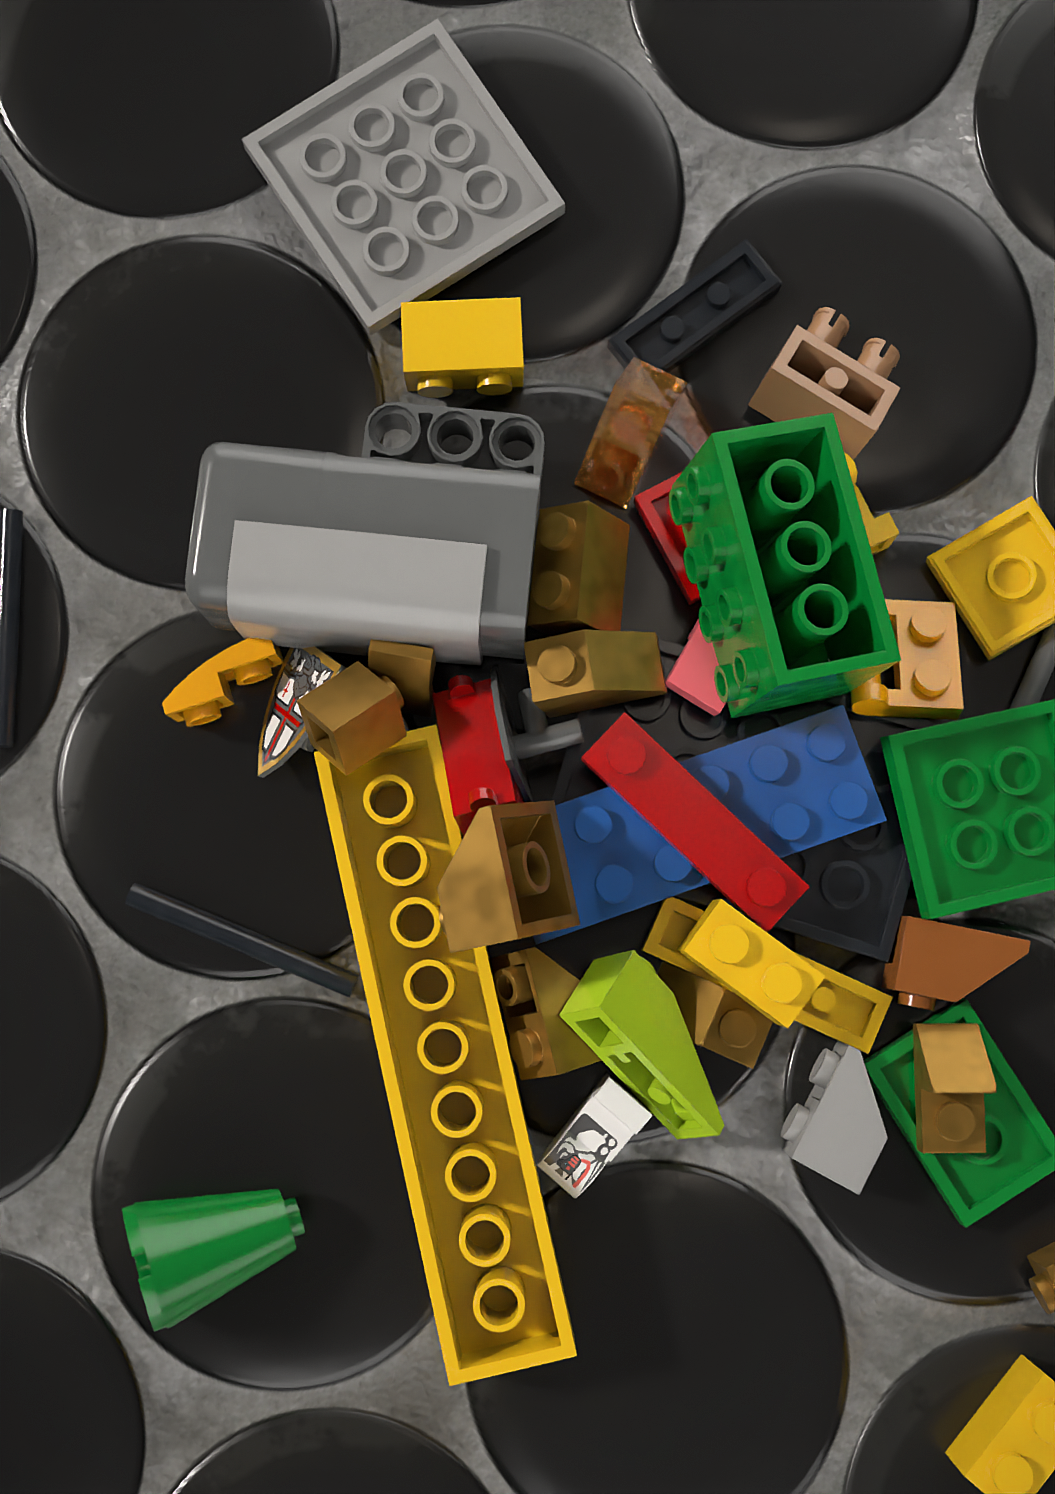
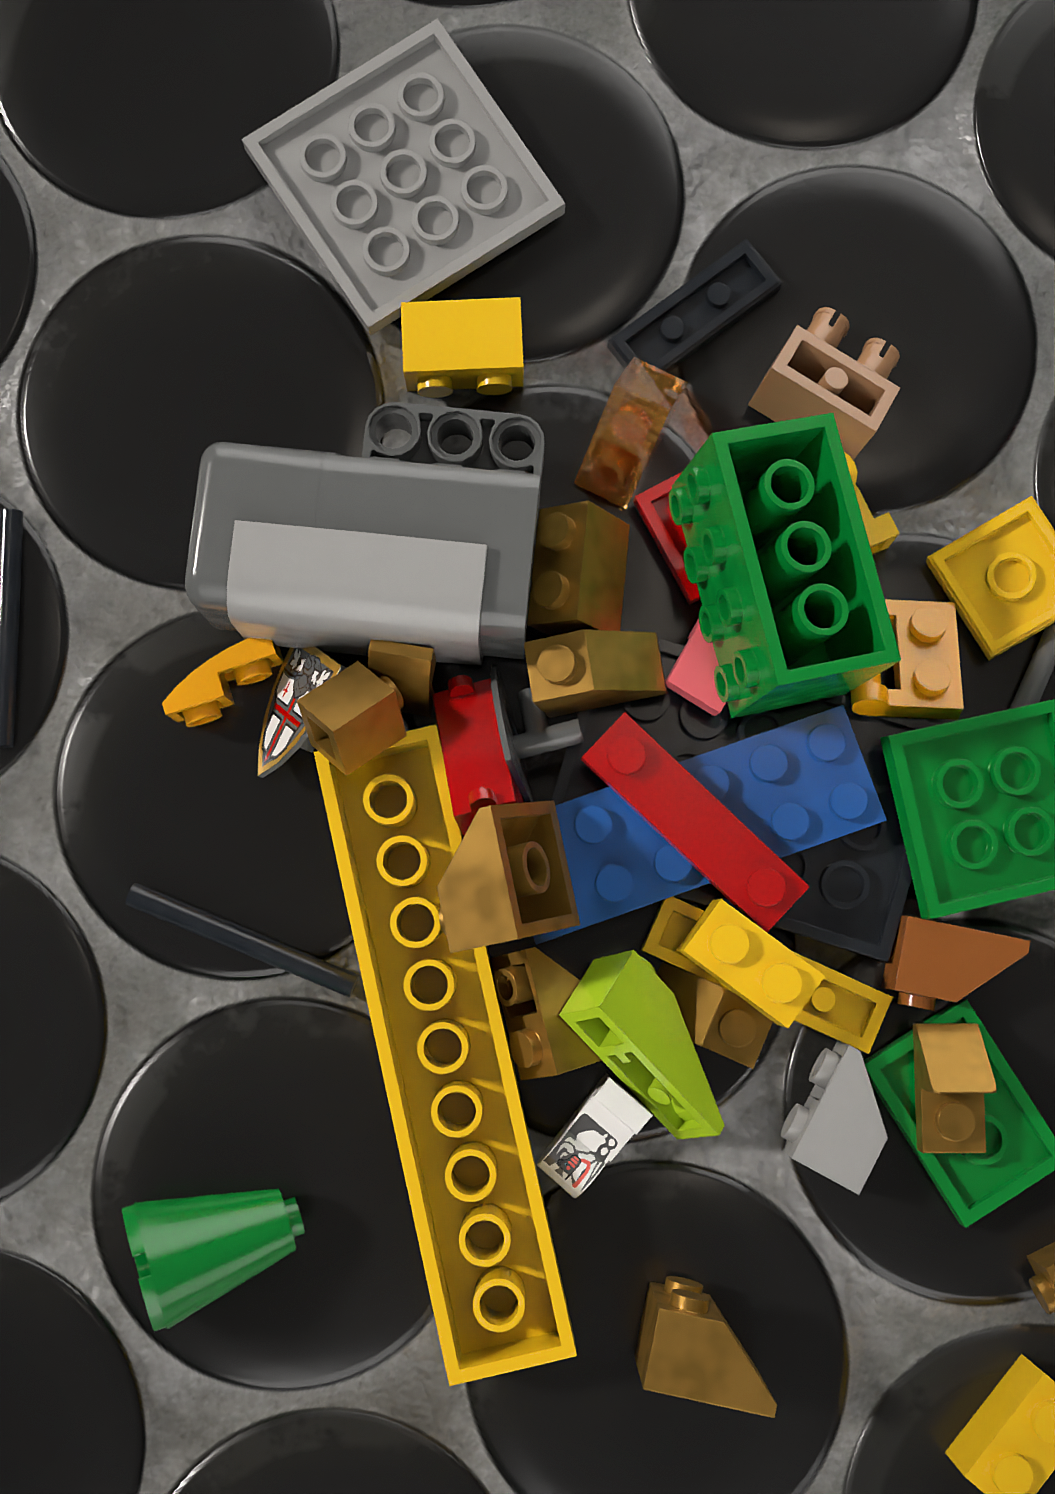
none -> pearl gold slope [634,1276,777,1418]

